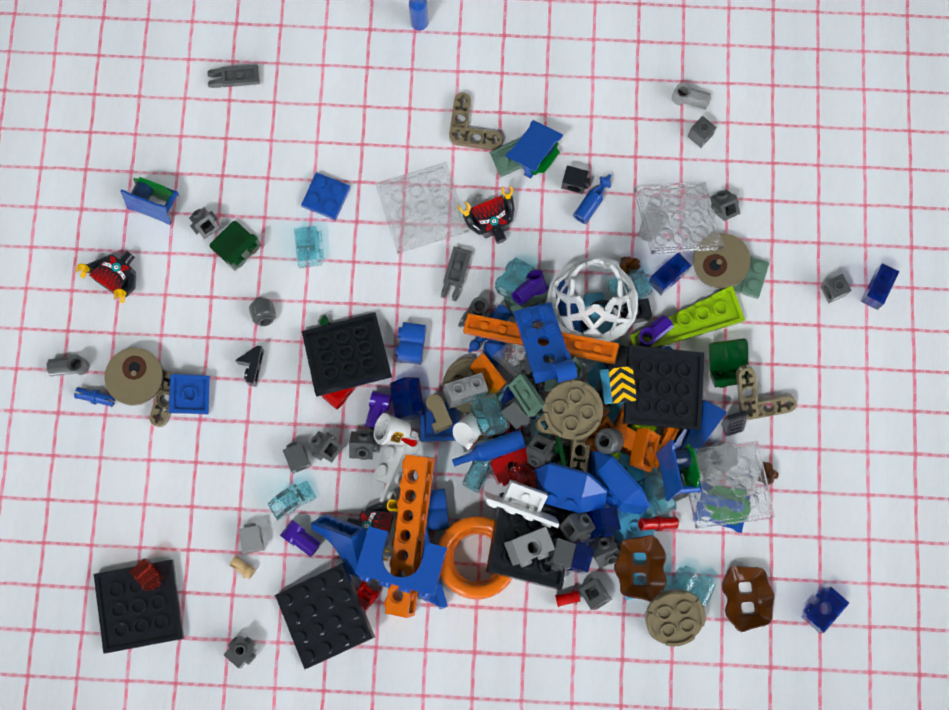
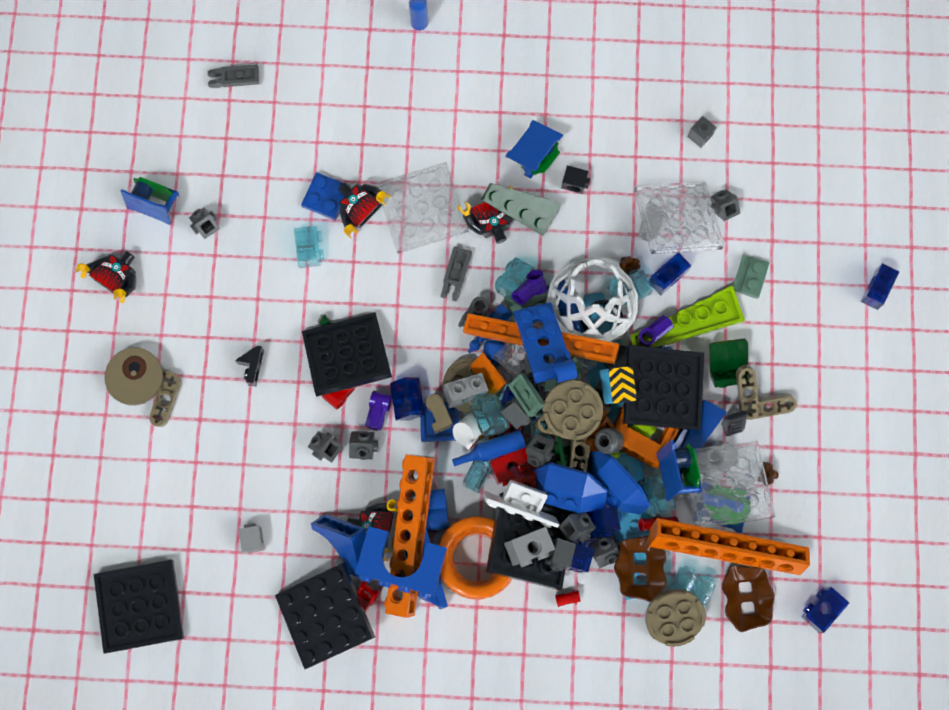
dark grey piece [46,355,89,376] -> none
blue pin [74,387,116,407] -> none
clear red brick [129,558,164,591] -> none
blue plate [168,374,210,415] -> none
dark green bracket [209,221,261,271] -> none
dark grey brick [224,636,257,669] -> none
tan pin [229,556,256,579] -> none
dark grey head [249,297,276,326] -> none
clear light blue brick [268,481,317,520] -> none
dark purple piece [280,520,321,557] -> none
dark grey brick [283,442,311,474] -> none
white bracket [372,430,421,503] -> none
white hat [374,413,417,447] -> none
blue brick [395,322,426,365] -> none
dark tan beam [449,92,502,150] -> none
sand green plate [489,138,523,177] -> none
blue wheel [573,174,612,224] -> none
dark grey brick [579,578,613,610] -> none
black brick [622,298,652,324] -> none
orange slope [629,428,660,472] -> none
light grey piece [672,82,710,110] -> none
dark tan tile [693,233,751,288] -> none
dark grey brick [821,274,852,304] -> none
none -> torso [338,182,391,238]
none -> wing [481,183,562,236]
none -> orange brick [649,518,810,575]

